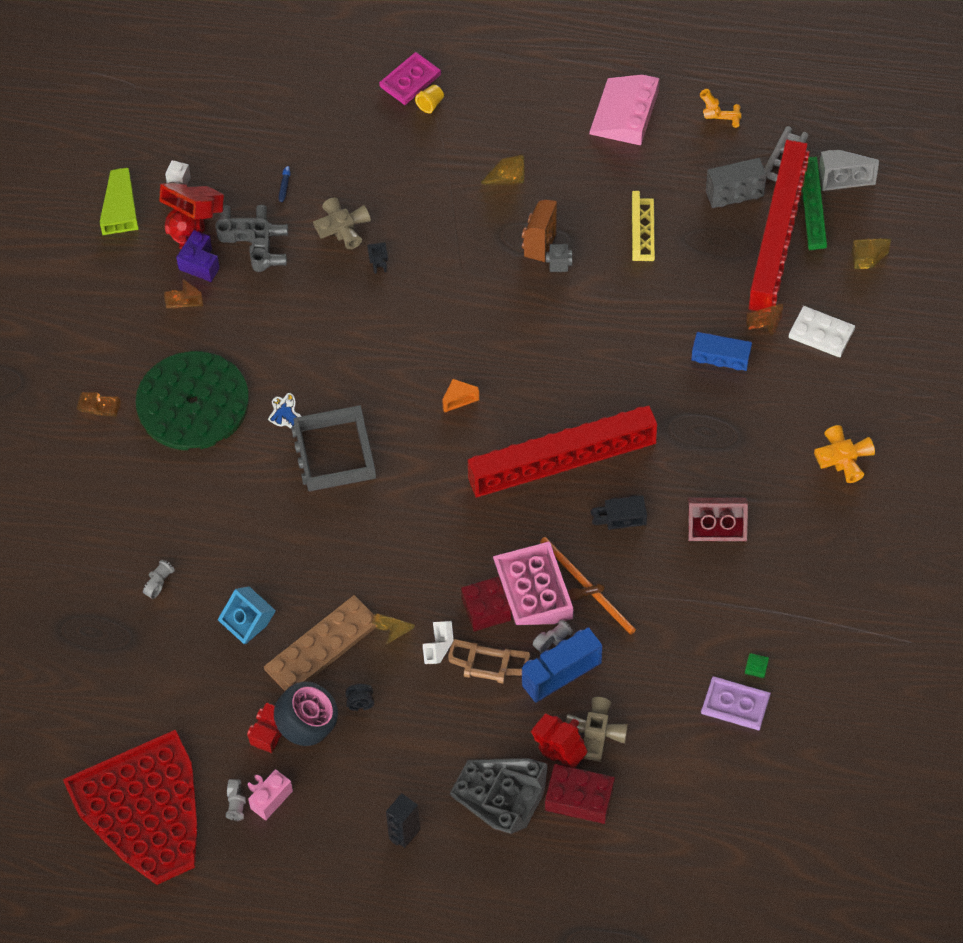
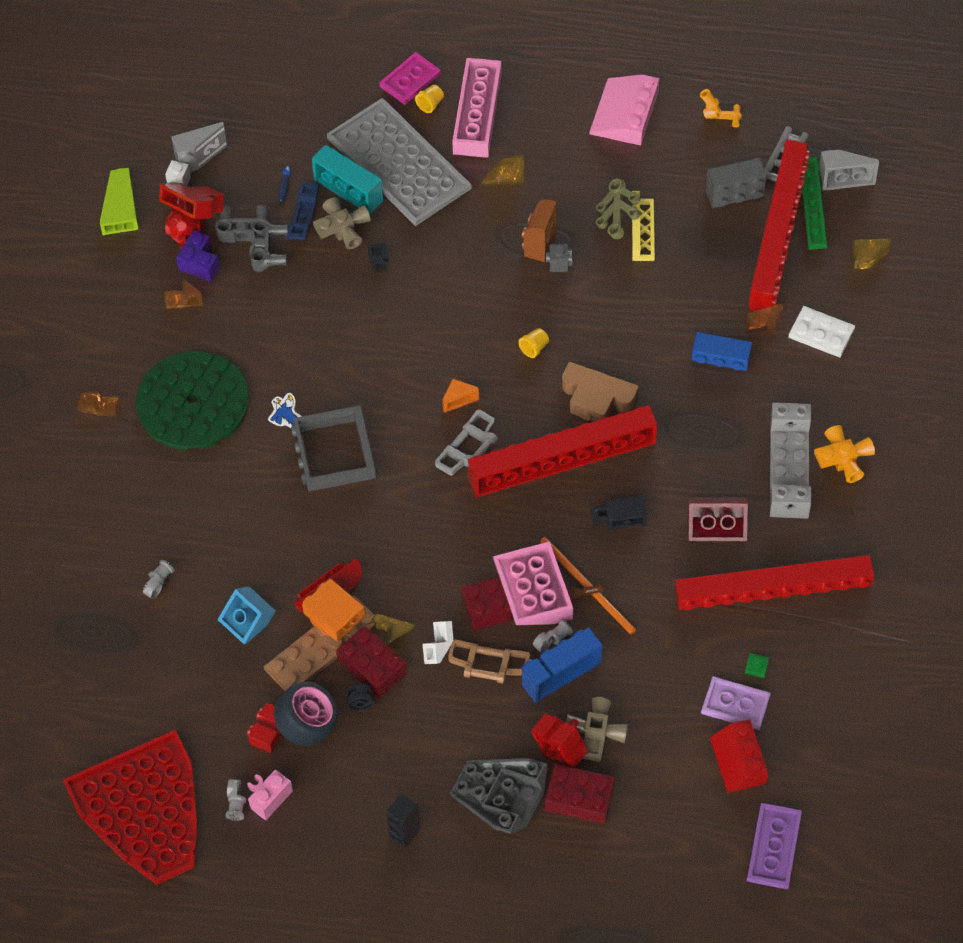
none -> light grey slope [171,122,227,173]
none -> dark blue slope [287,182,319,240]
none -> red brick [294,559,362,613]
none -> orange brick [302,579,365,642]
none -> teal brick [312,145,383,215]
none -> light grey plate [327,98,472,226]
none -> dark red brick [336,625,407,699]
none -> light grey bar [435,410,498,475]
none -> bright pink brick [453,58,502,157]
none -> yellow piece [518,328,549,358]
none -> medium nougat brick [562,362,639,422]
none -> olive plant [595,178,641,239]
none -> red brick [675,555,874,610]
none -> red slope [710,719,768,793]
none -> medium lavender plate [747,803,802,889]
none -> light grey plate [770,402,811,519]

